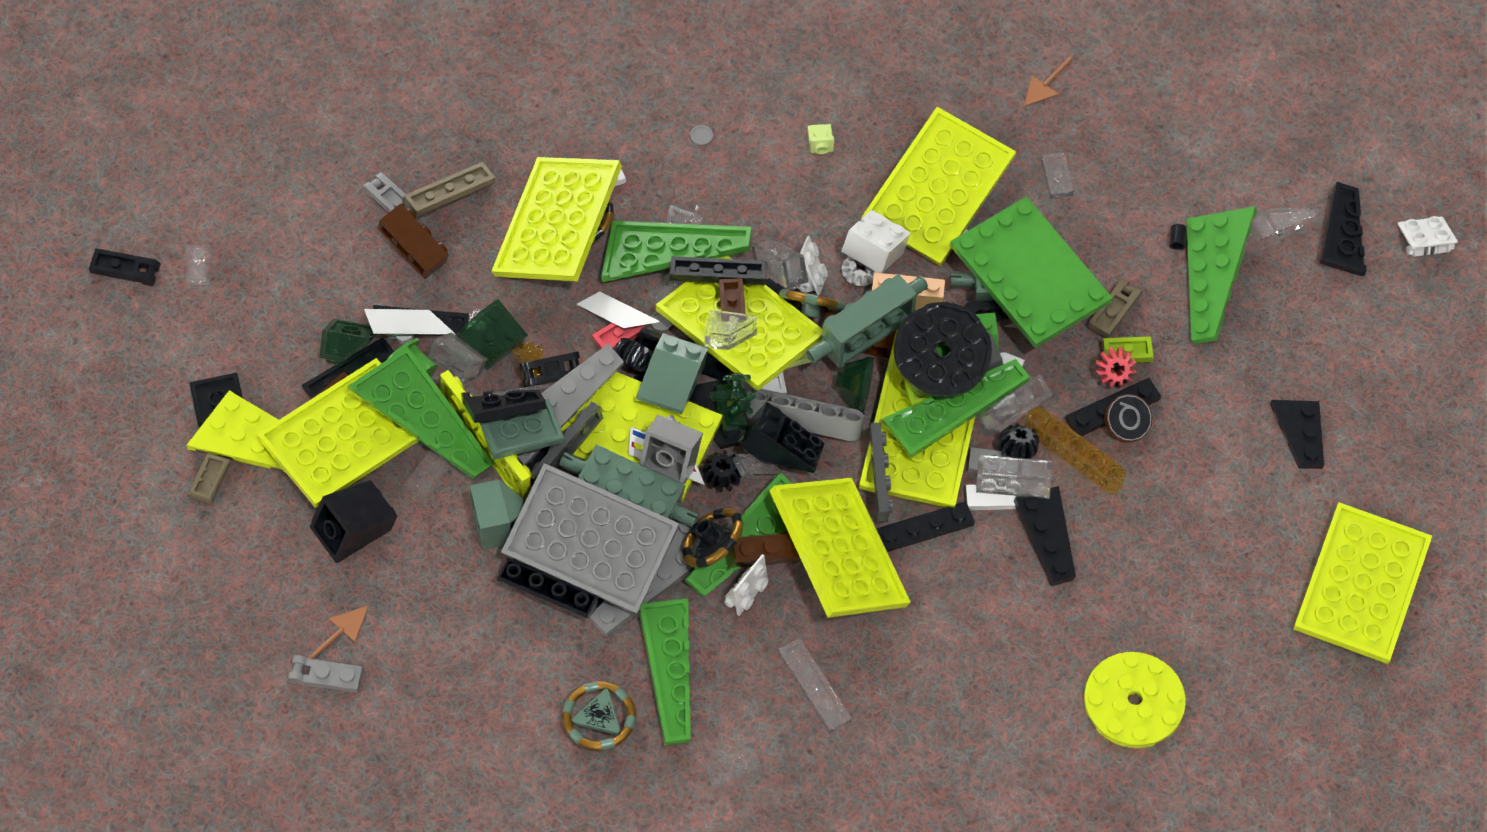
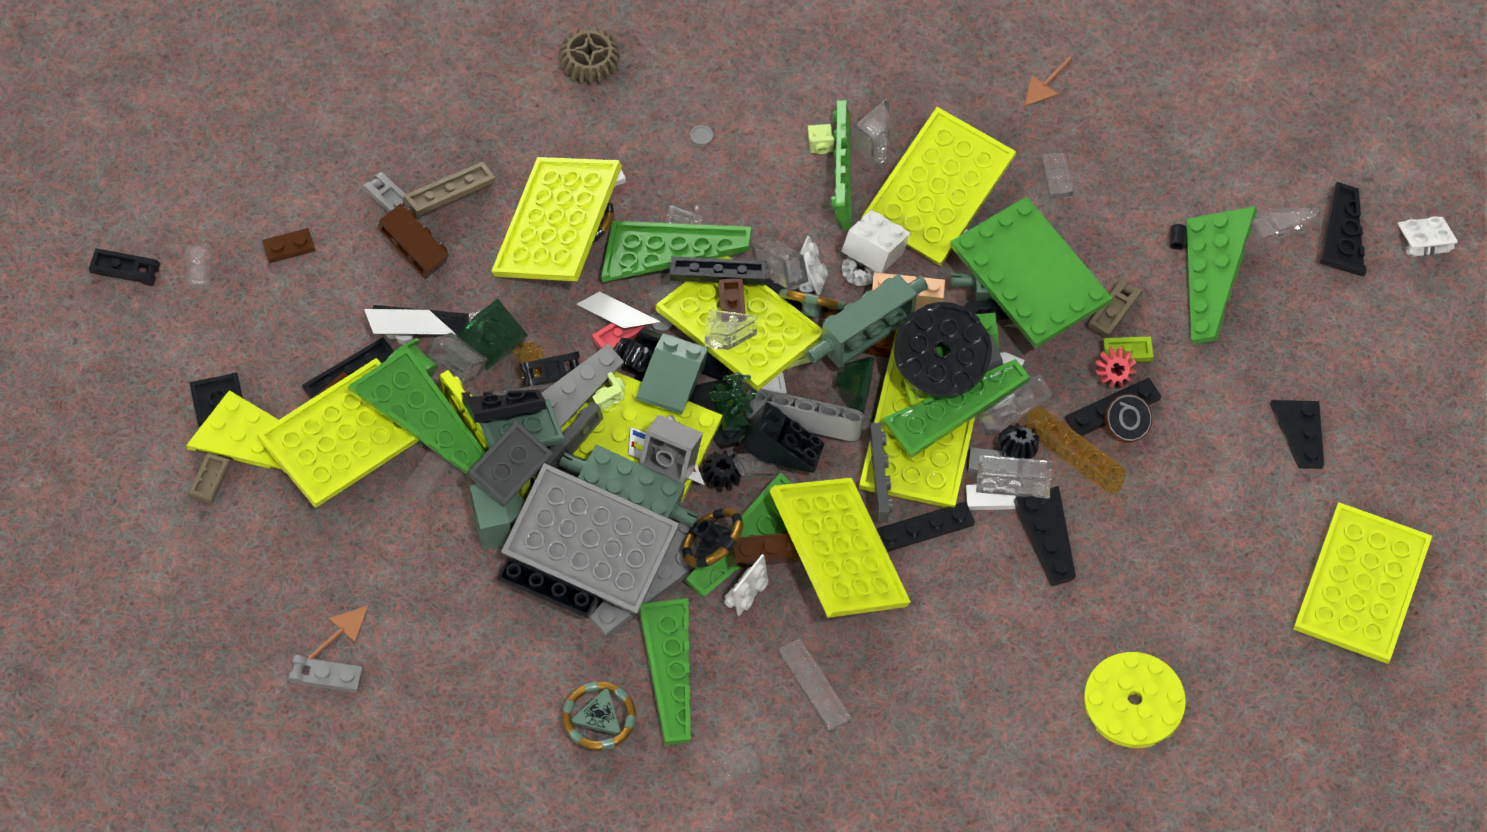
black slope [310,480,397,563] -> none
clear green slope [319,319,377,364] -> none
none -> reddish brown plate [263,228,315,264]
none -> dark grey tile [466,420,553,508]
none -> dark tan gear [558,27,620,85]
none -> yellowish green bracket [592,372,625,411]
none -> bright green wing [831,100,852,230]
none -> clear slope [851,99,890,168]

